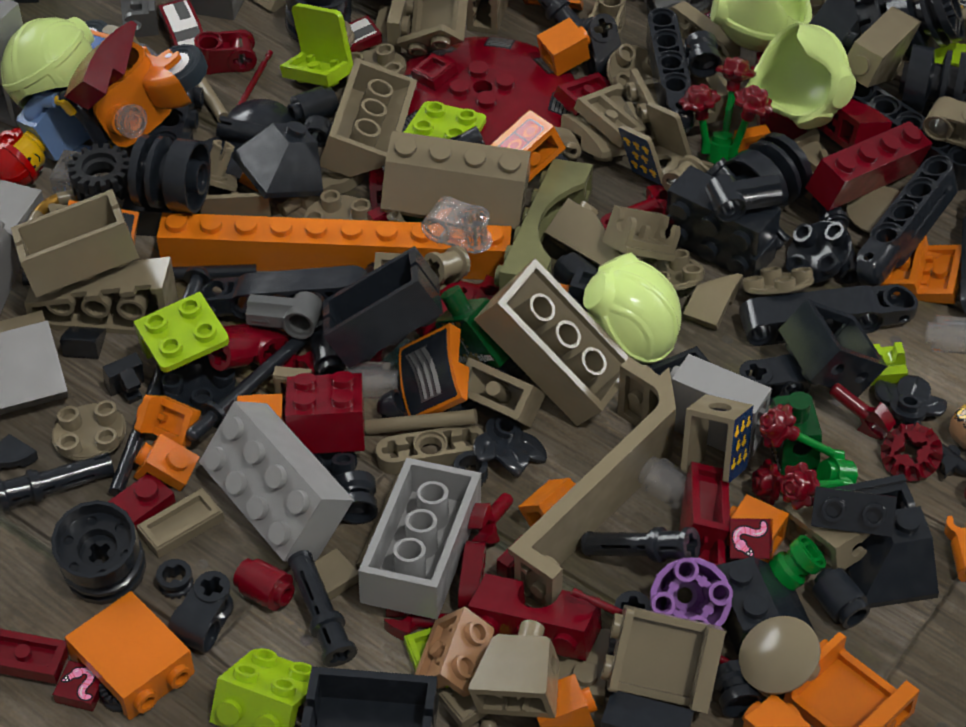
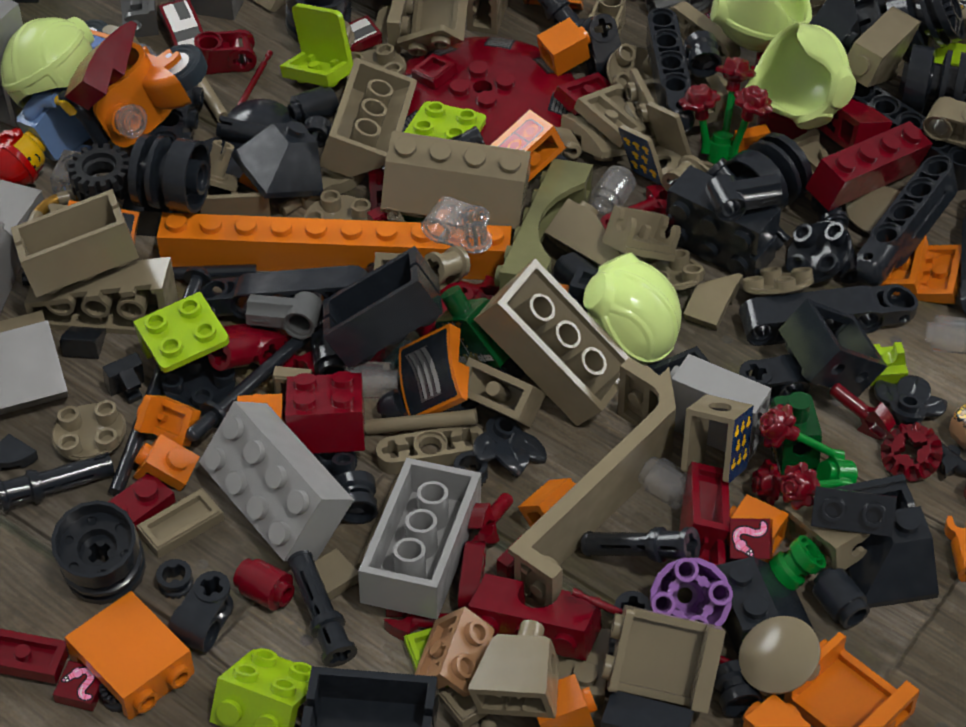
none -> clear brick [591,165,636,215]

